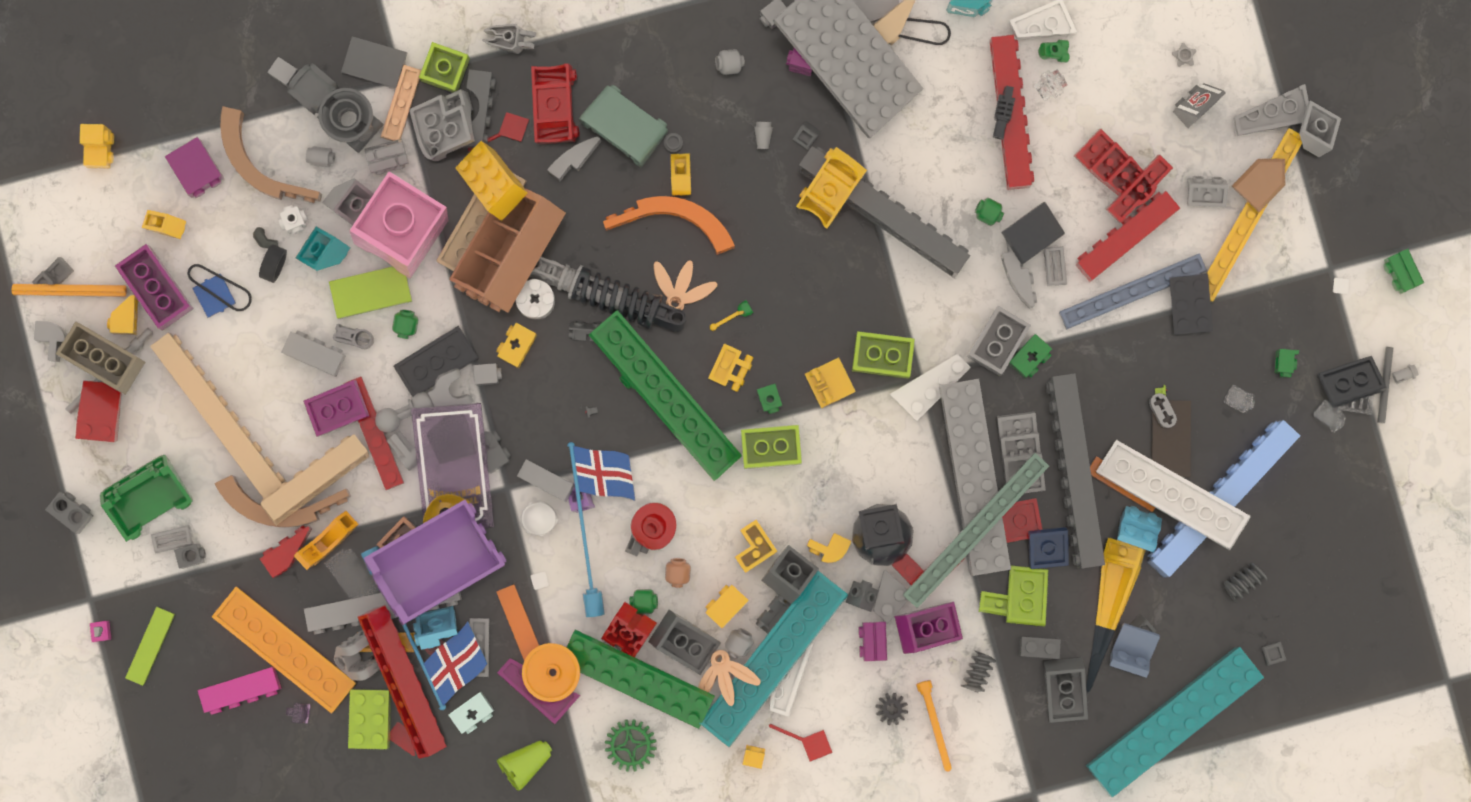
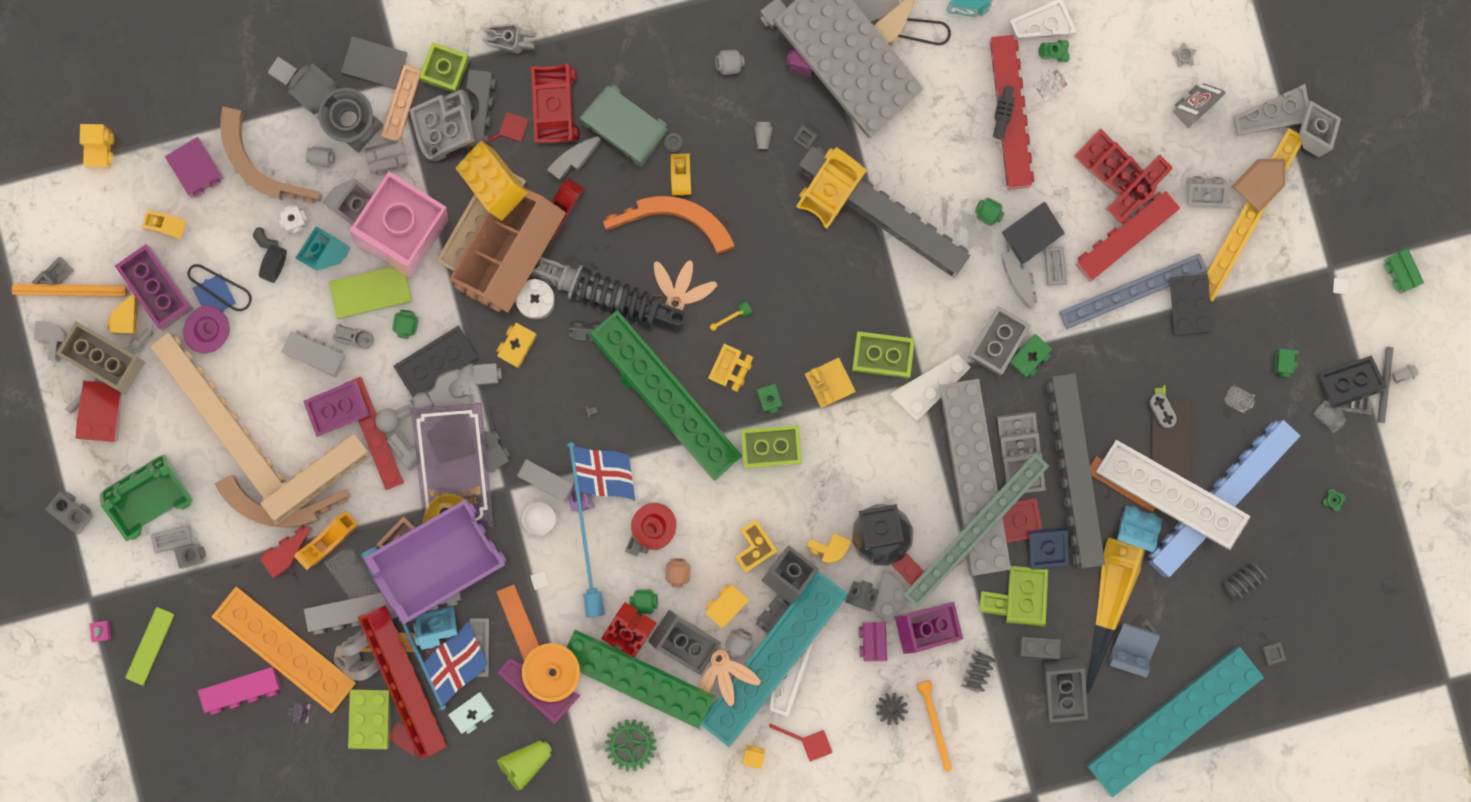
none -> magenta hat [183,305,230,354]
none -> red slope [551,178,585,240]
none -> green plate [1323,489,1345,511]

